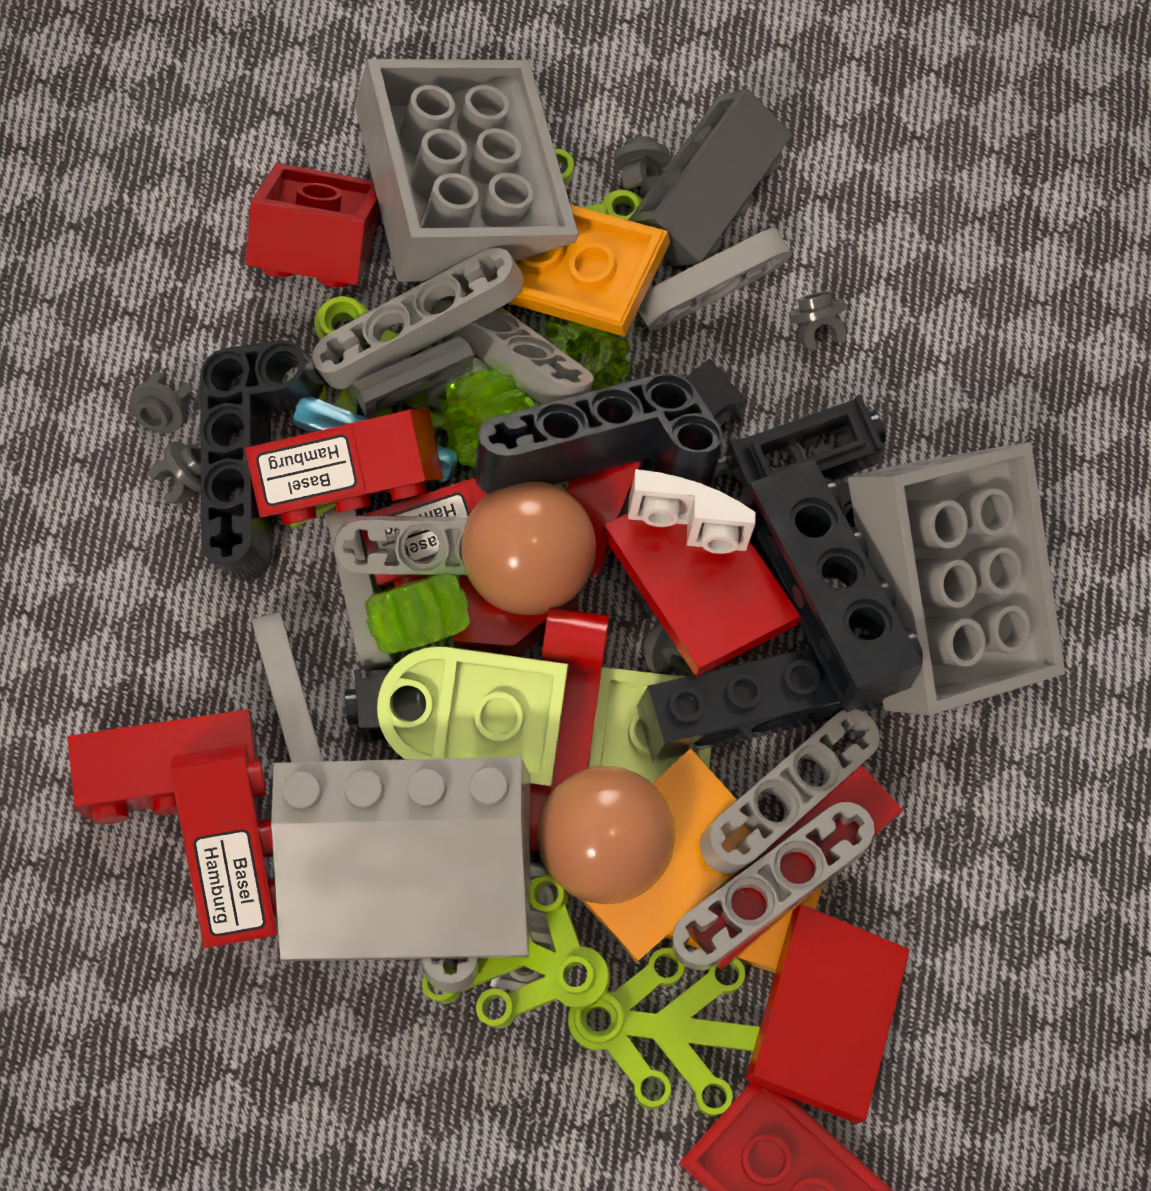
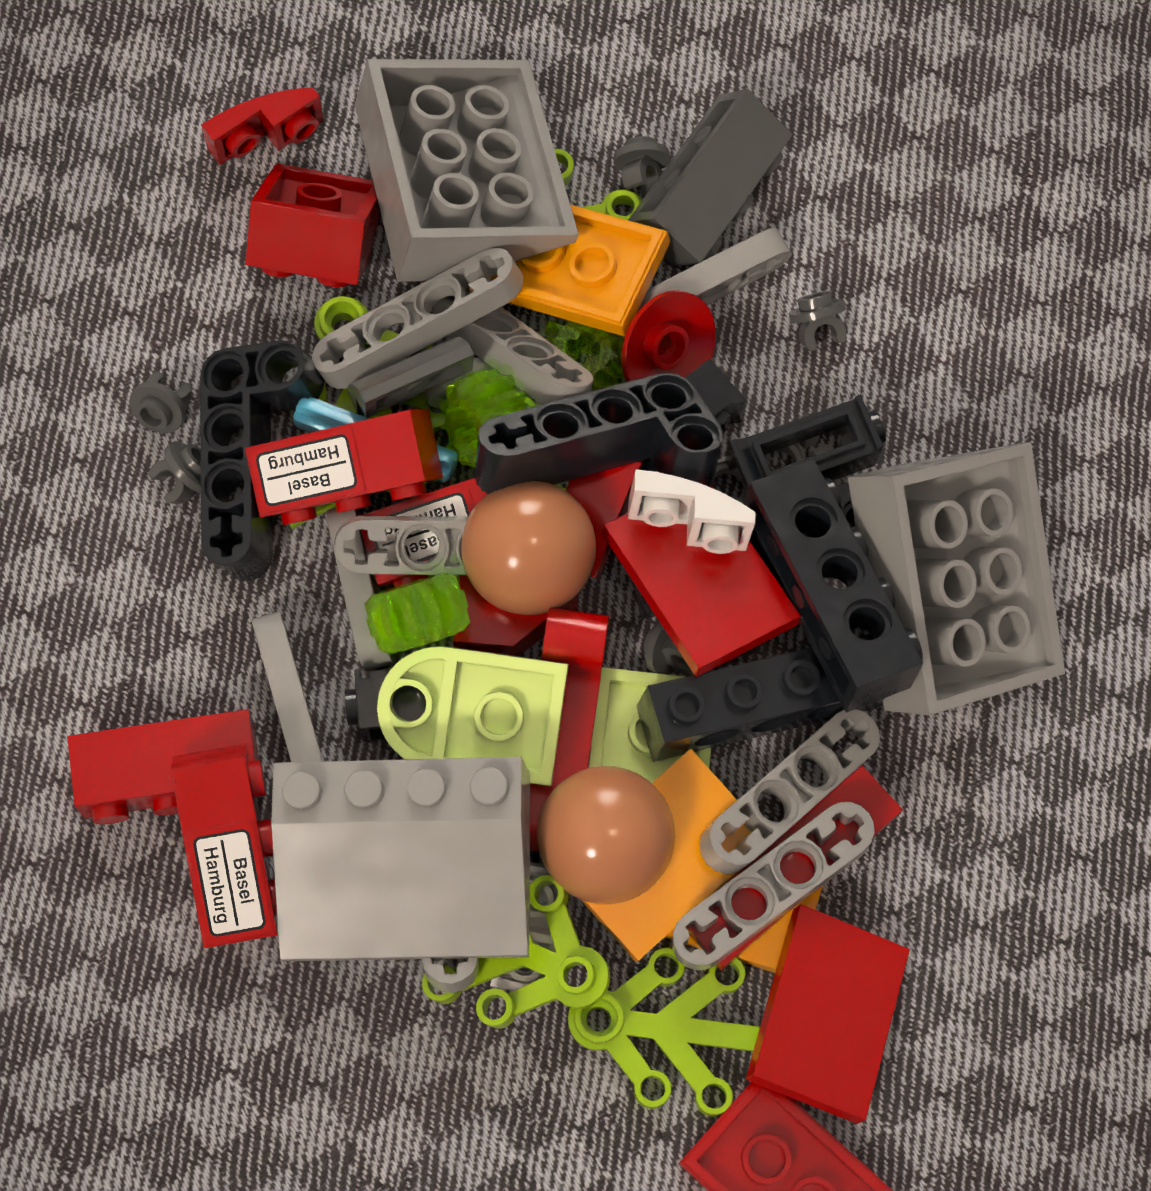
none -> red slope [201,87,324,165]
none -> red dish [621,290,716,382]

